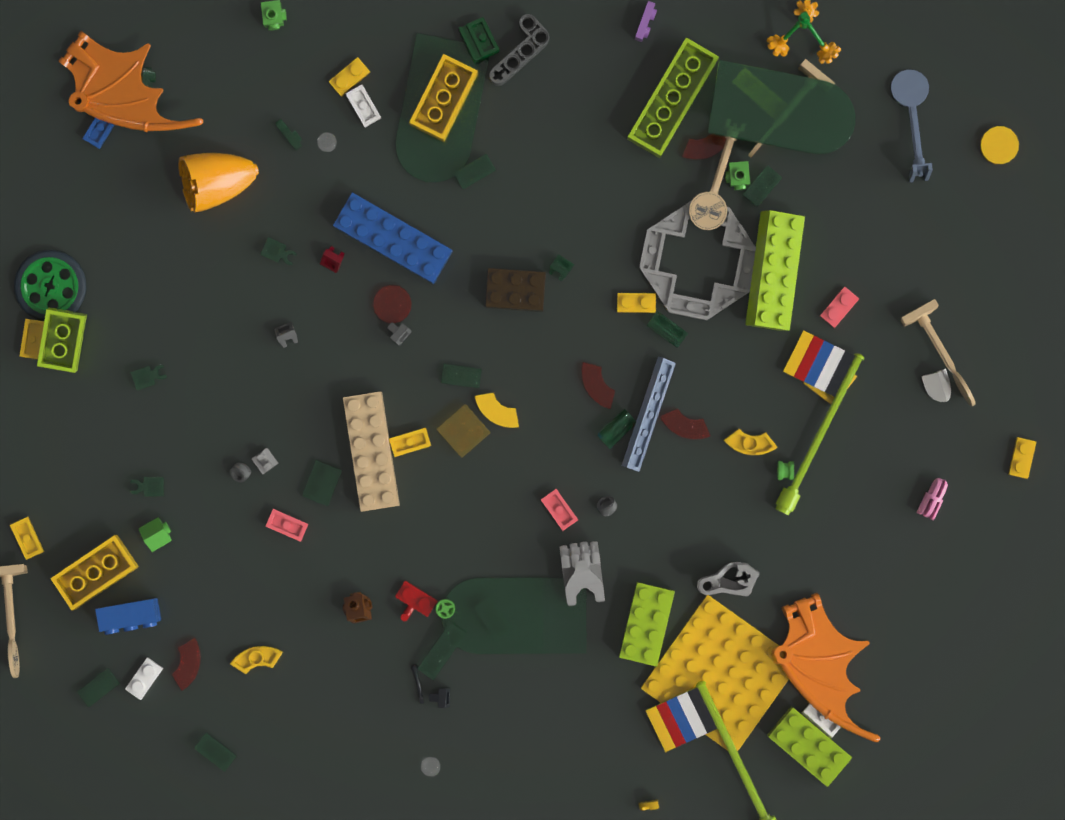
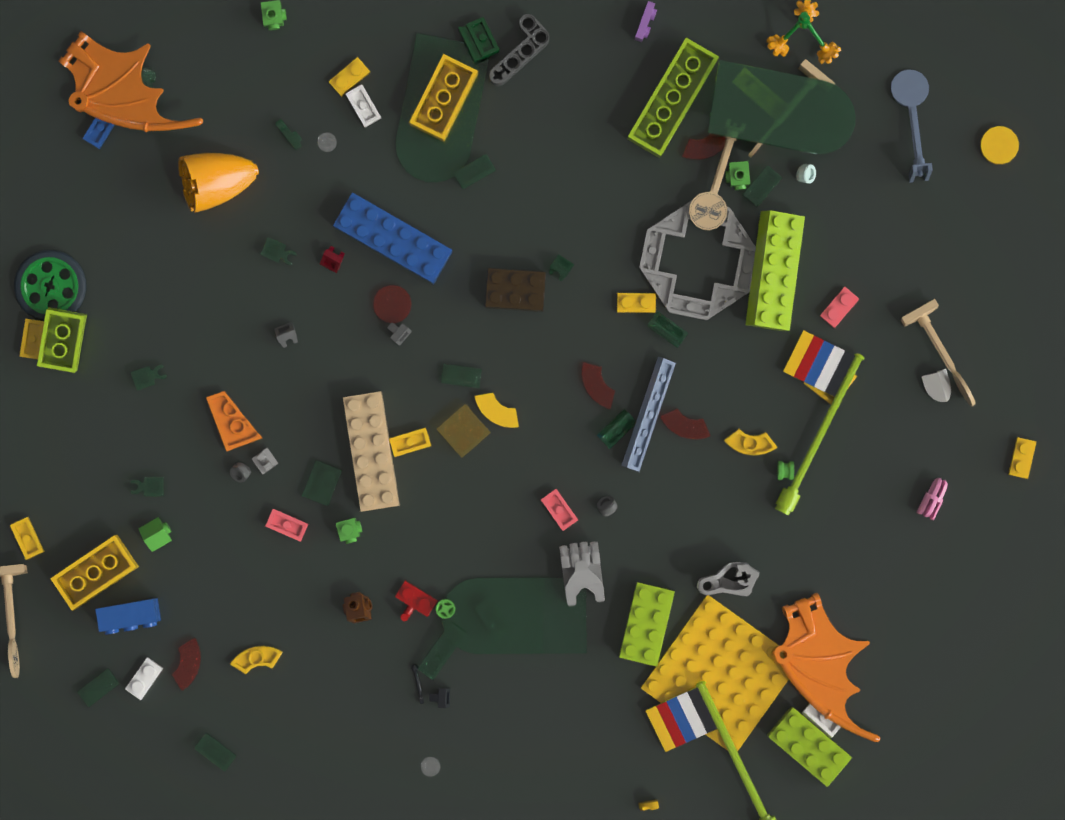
none -> orange wing [206,391,262,452]
none -> bright green brick [336,518,363,544]
none -> light aqua tile [796,164,816,183]

